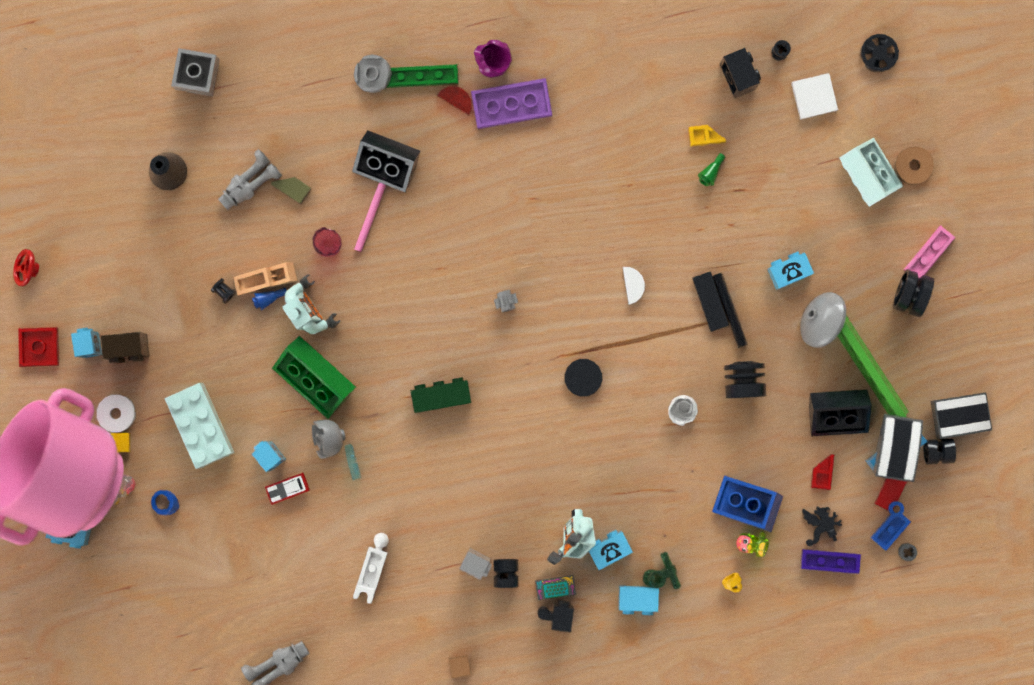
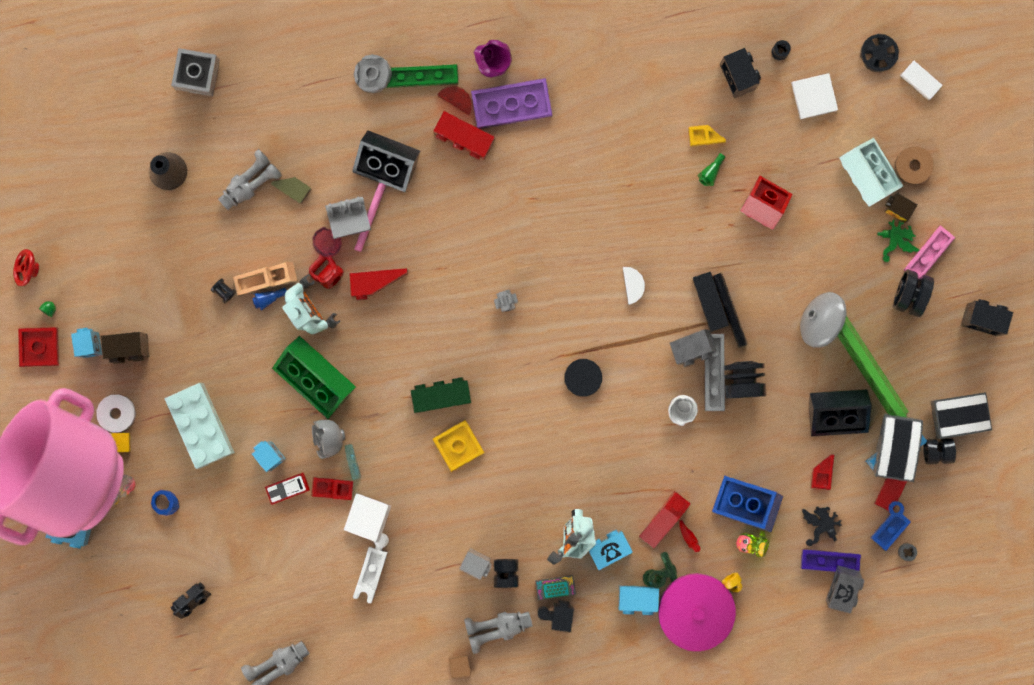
medium azure brick [767,251,814,290] -> none
none -> green hinge [39,301,56,318]
none -> black hinge [170,582,211,619]
none -> red piece [309,255,344,289]
none -> red slope [311,477,353,500]
none -> light grey hinge [325,196,371,239]
none -> white tile [344,493,391,543]
none -> red slope [349,268,408,300]
none -> red brick [433,111,495,160]
none -> yellow tile [433,420,485,472]
none -> light grey piece [464,612,533,654]
none -> red slope [639,491,691,548]
none -> dark pink dish [658,573,736,651]
none -> flat silver brick [670,329,717,367]
none -> red bar [679,520,701,552]
none -> light grey plate [704,334,725,411]
none -> red slope [740,176,793,230]
none -> flat silver brick [826,566,864,613]
none -> green piece [877,220,919,262]
none -> dark brown brick [885,193,918,223]
none -> white tile [900,61,943,100]
none -> black brick [961,299,1013,336]

